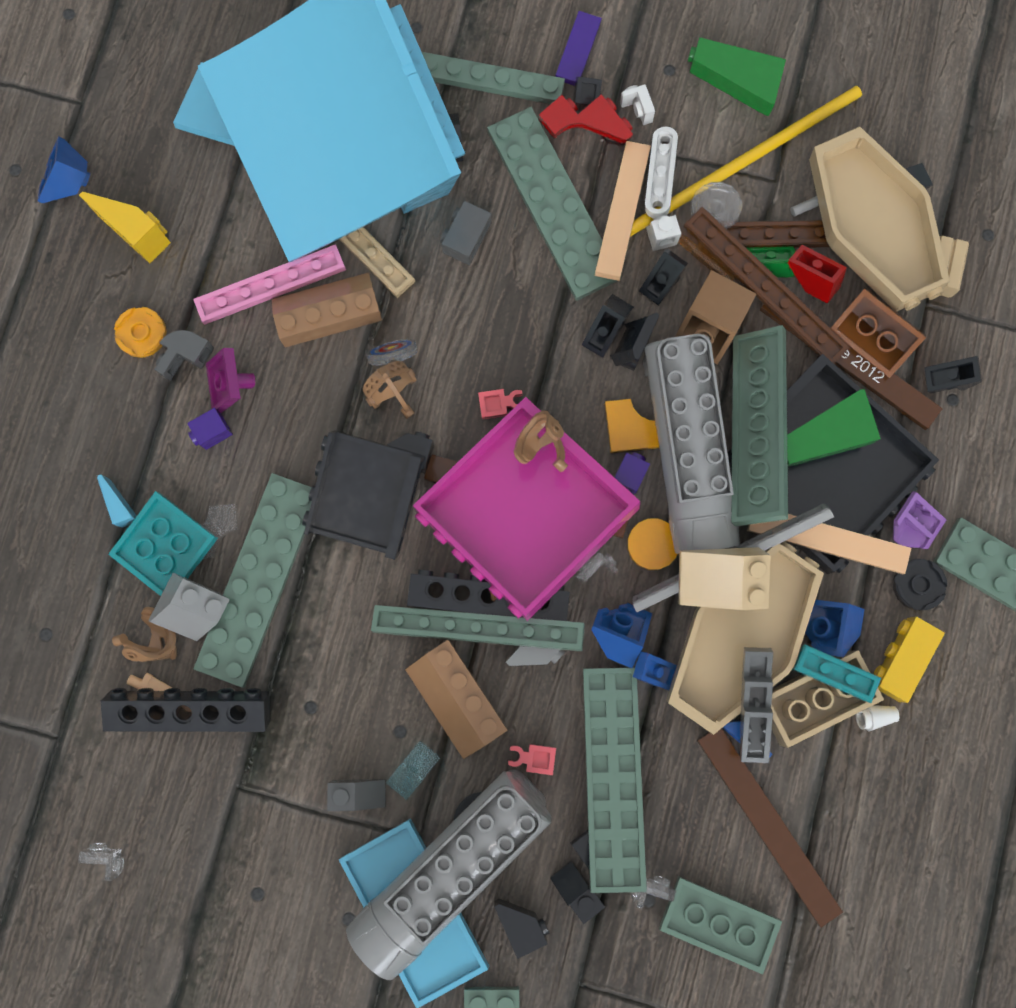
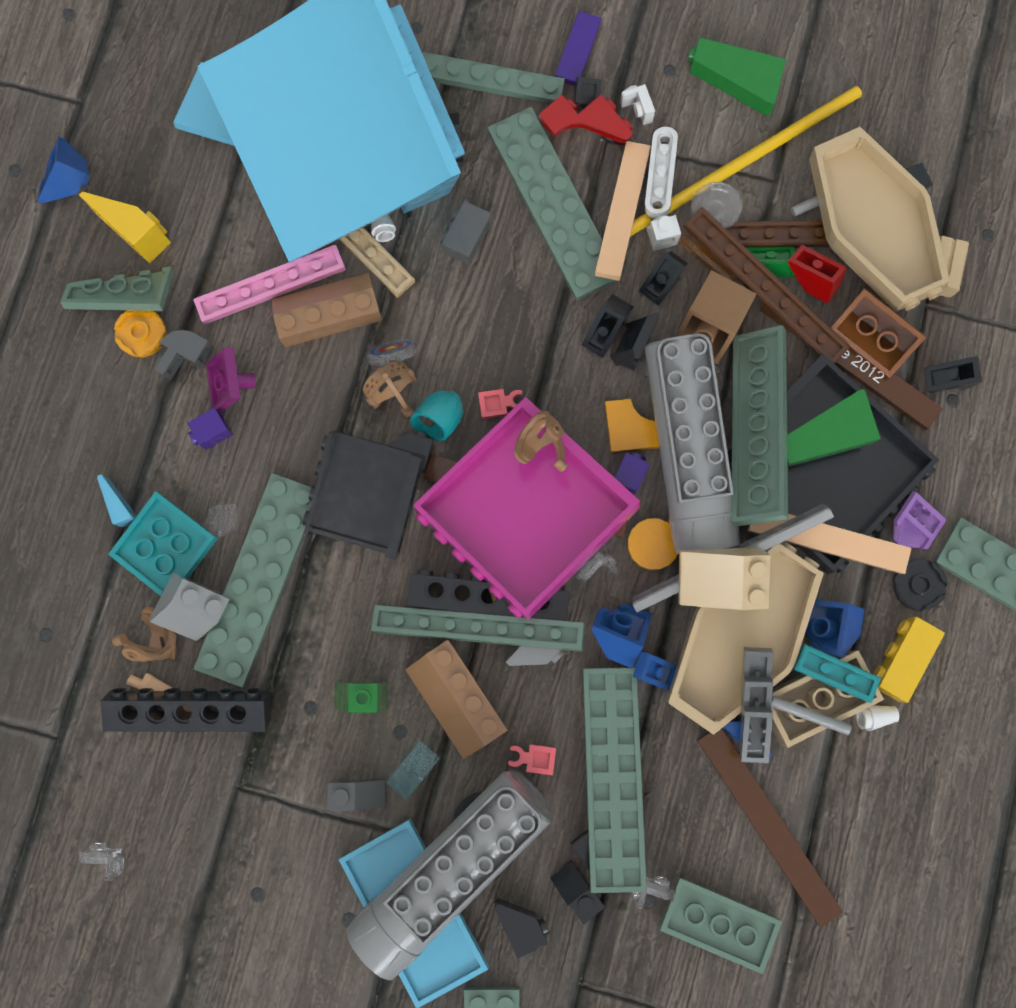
none -> sand green wing [61,266,174,311]
none -> green slope [334,682,388,713]
none -> white cone [371,214,396,242]
none -> teal piece [410,390,464,441]
none -> light grey bar [771,696,852,735]

